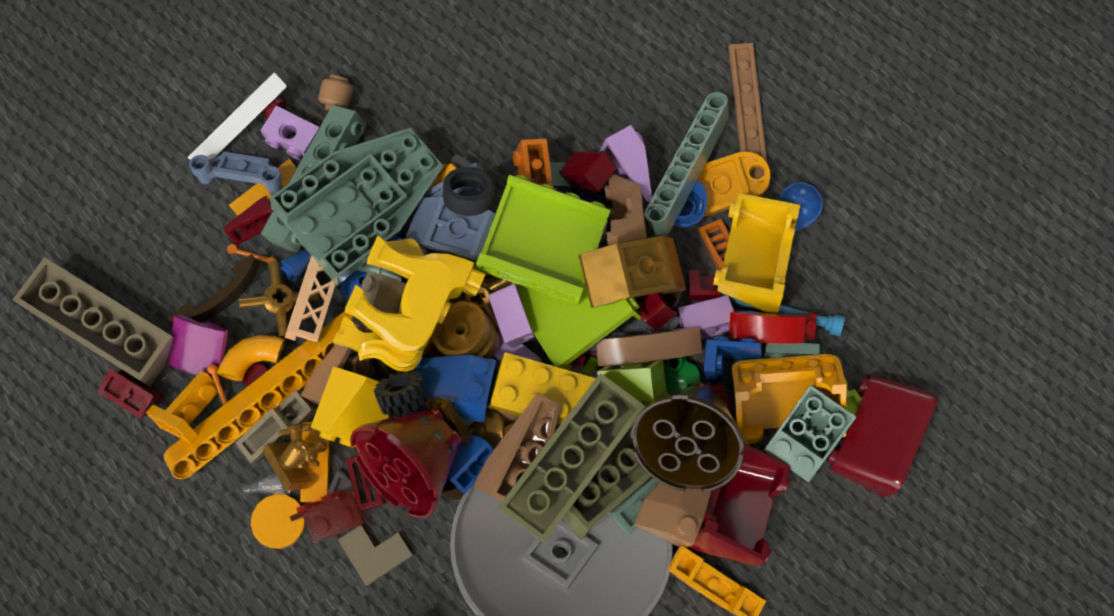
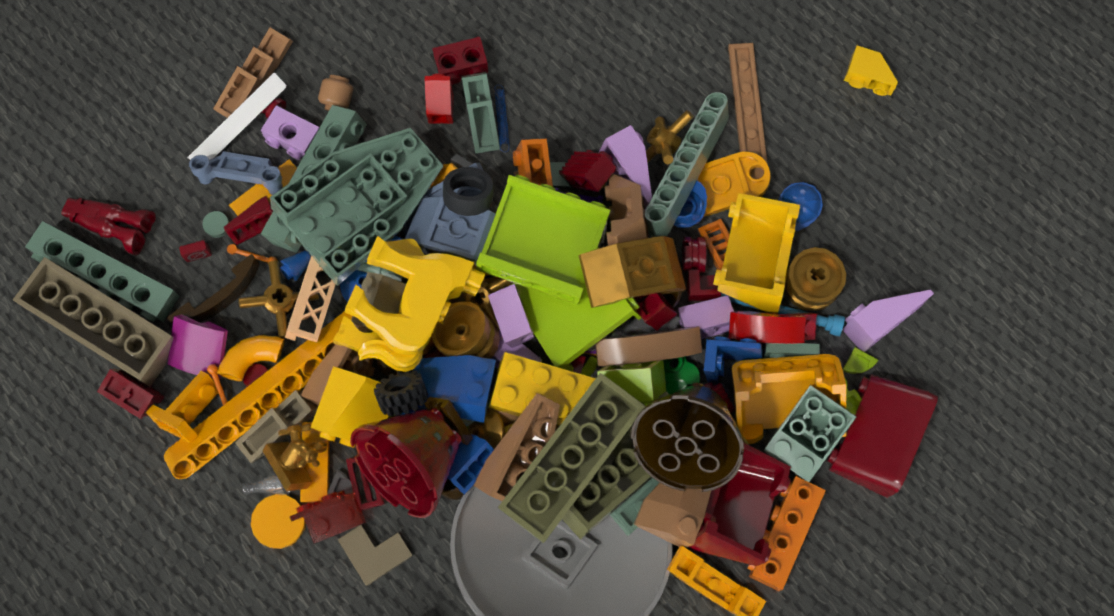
none -> sand green brick [25,221,180,323]
none -> dark red piece [61,198,156,256]
none -> dark red tile [179,240,212,263]
none -> sand green tile [203,211,229,238]
none -> medium nougat slope [213,28,293,118]
none -> slope [425,74,454,124]
none -> dark red brick [432,37,488,85]
none -> sand green slope [461,72,500,154]
none -> blue piece [495,85,509,152]
none -> pearl gold bar [646,110,694,164]
none -> dark red wheel [682,237,706,273]
none -> orange brick [747,476,826,591]
none -> pearl gold wheel [784,247,846,311]
none -> lavender slope [842,290,934,352]
none -> lime tile [842,347,878,374]
none -> yellow slope [844,46,898,96]

